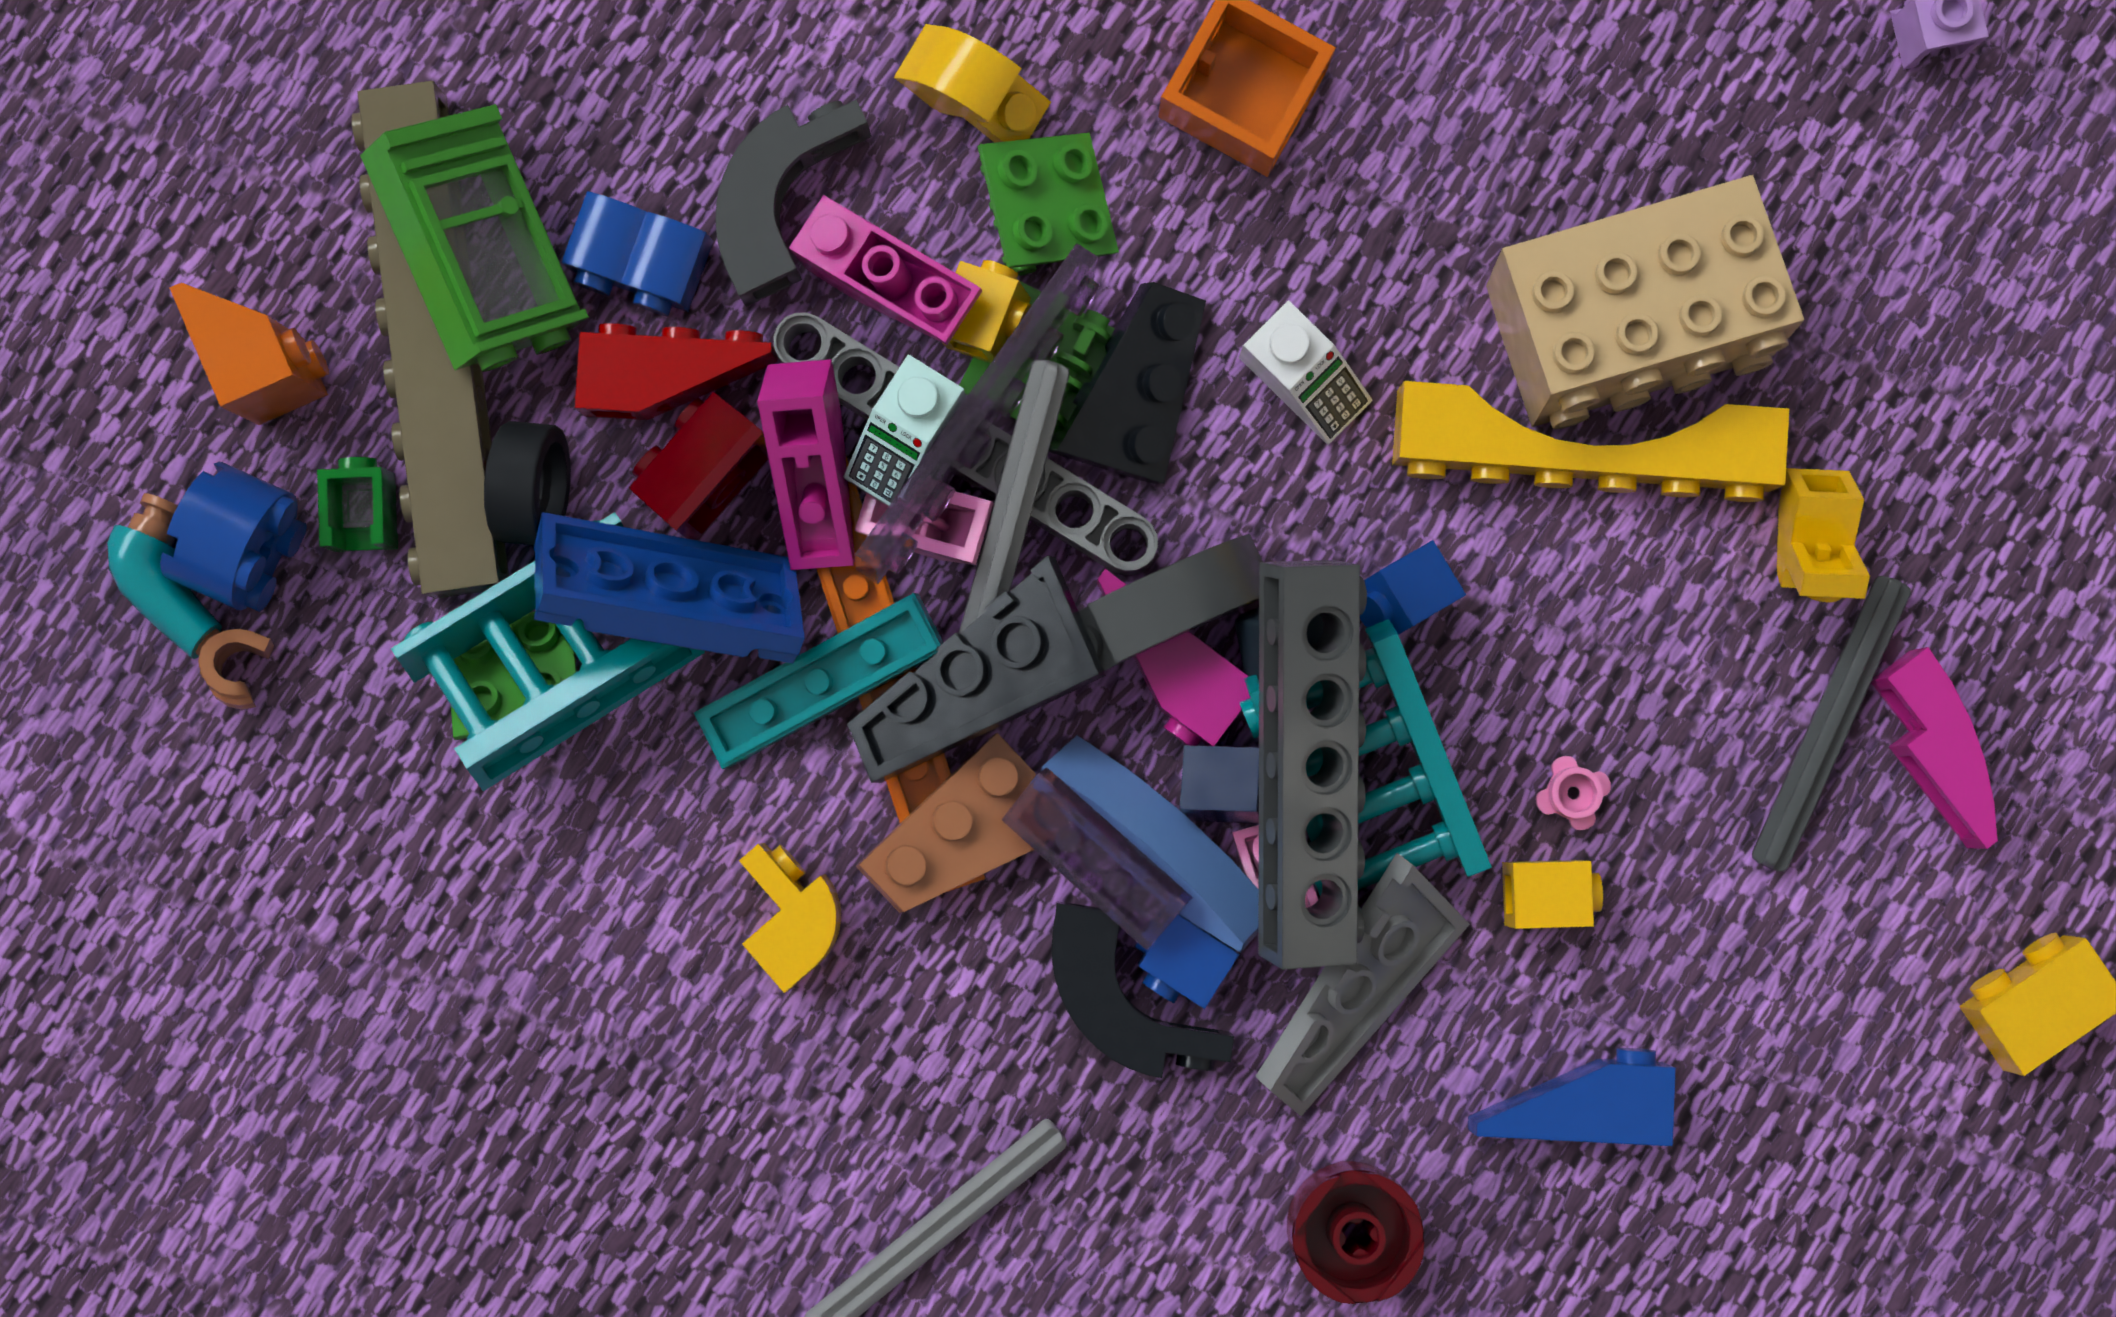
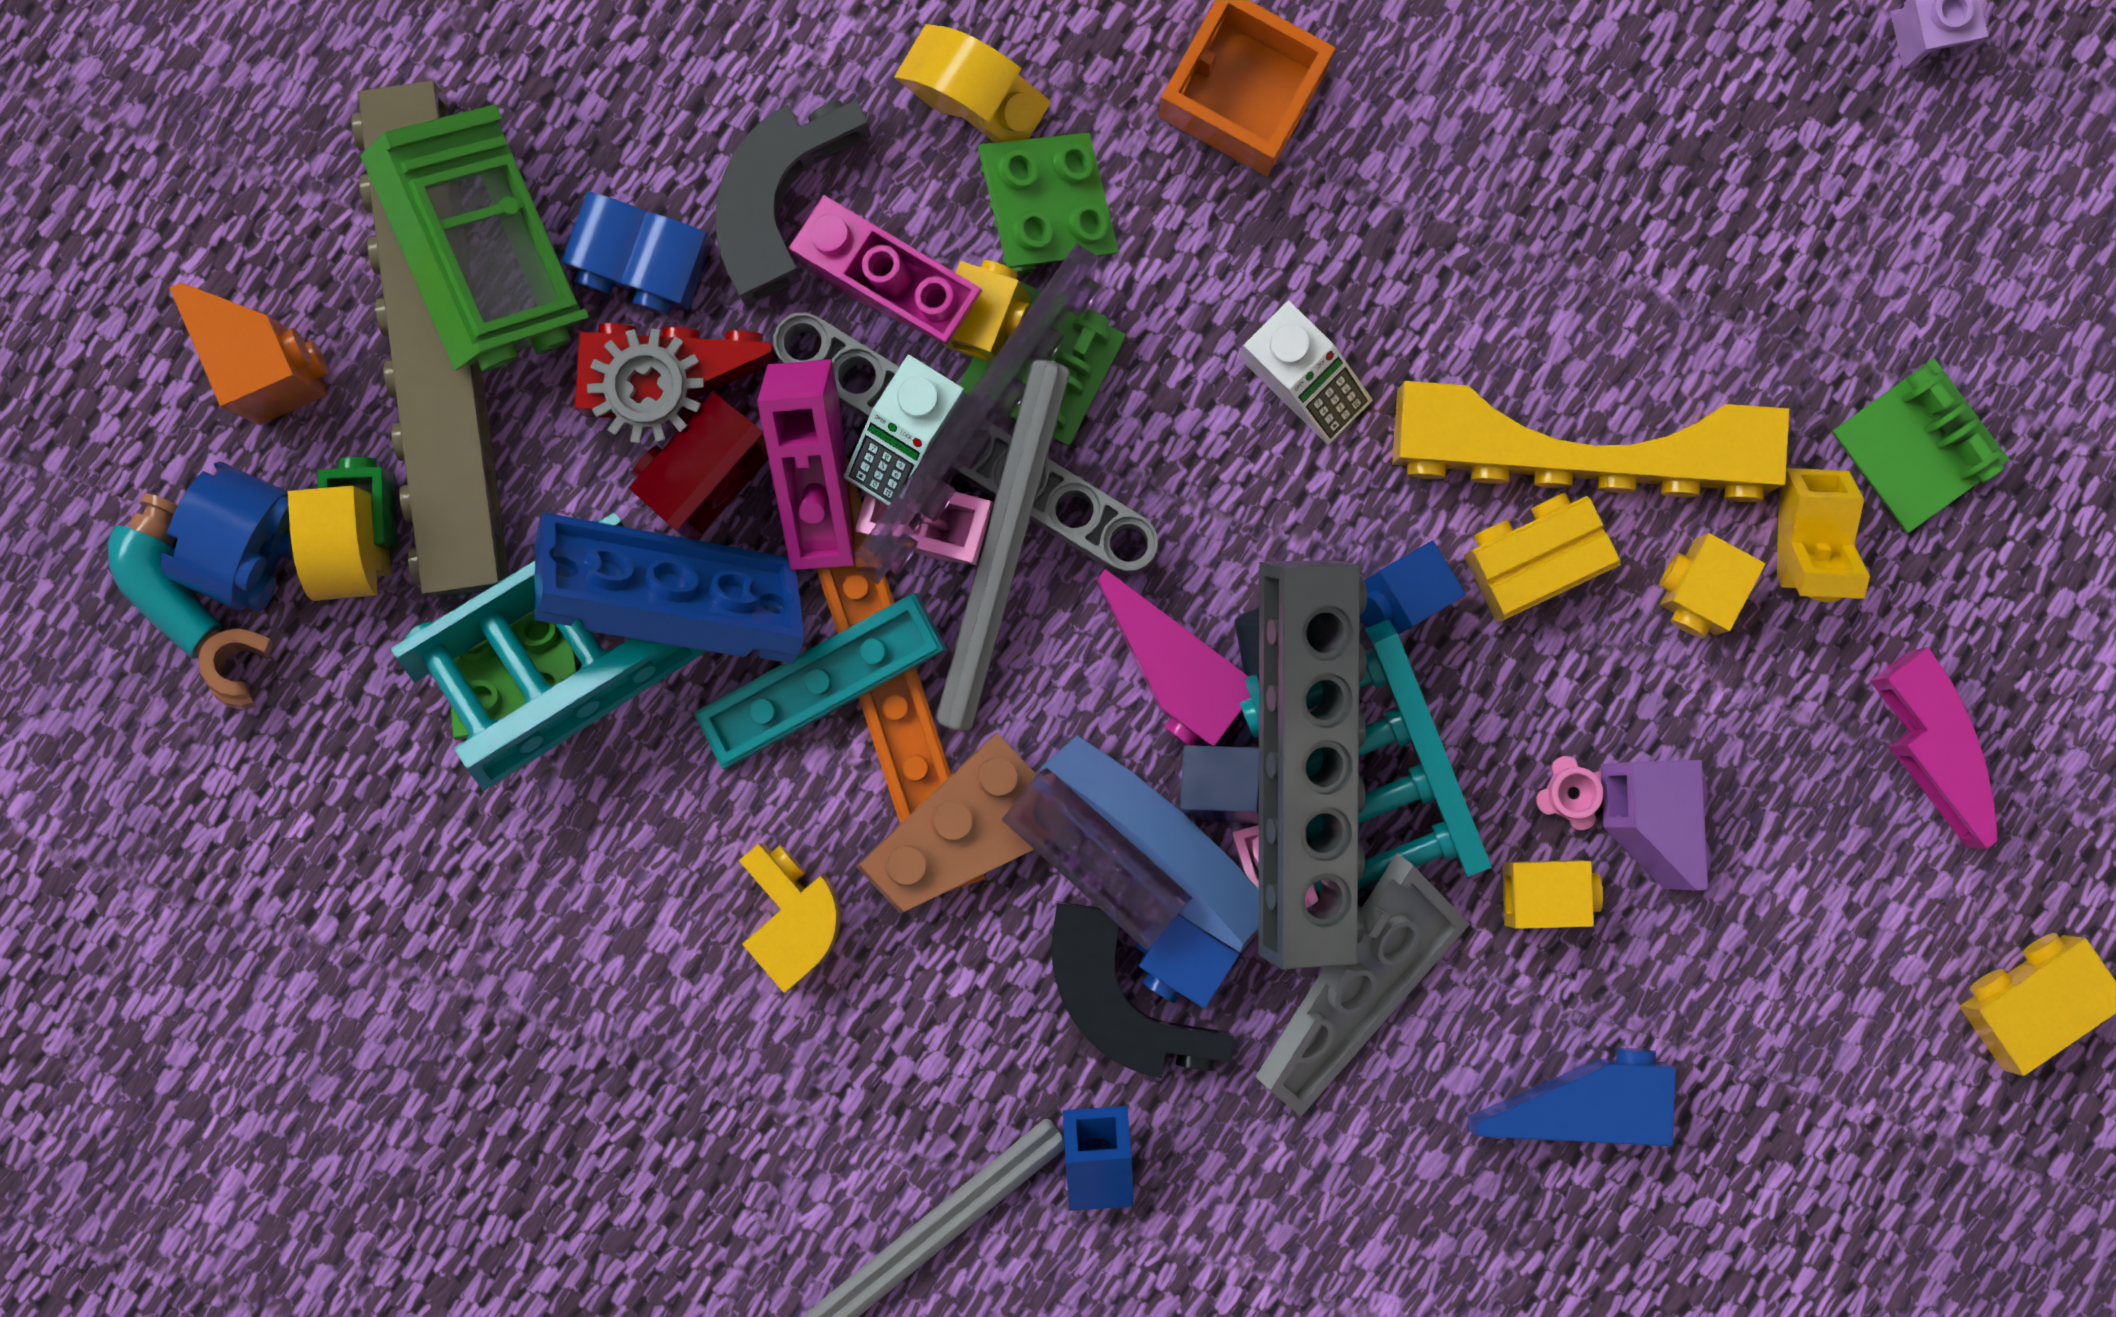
black tyre [484,421,571,546] -> none
black wing [847,555,1106,783] -> none
black wing [1049,282,1206,484] -> none
dark grey arch [1078,534,1263,671] -> none
dark red brick [1287,1161,1424,1304] -> none
tan brick [1486,175,1804,430] -> none
dark grey axle [1752,576,1911,872] -> none
none -> yellow brick [287,486,391,601]
none -> light grey gear [587,328,704,444]
none -> blue brick [1063,1106,1134,1211]
none -> yellow brick [1464,492,1621,623]
none -> medium lavender slope [1601,760,1711,890]
none -> yellow brick [1659,533,1766,639]
none -> bright green hinge [1831,358,2010,534]

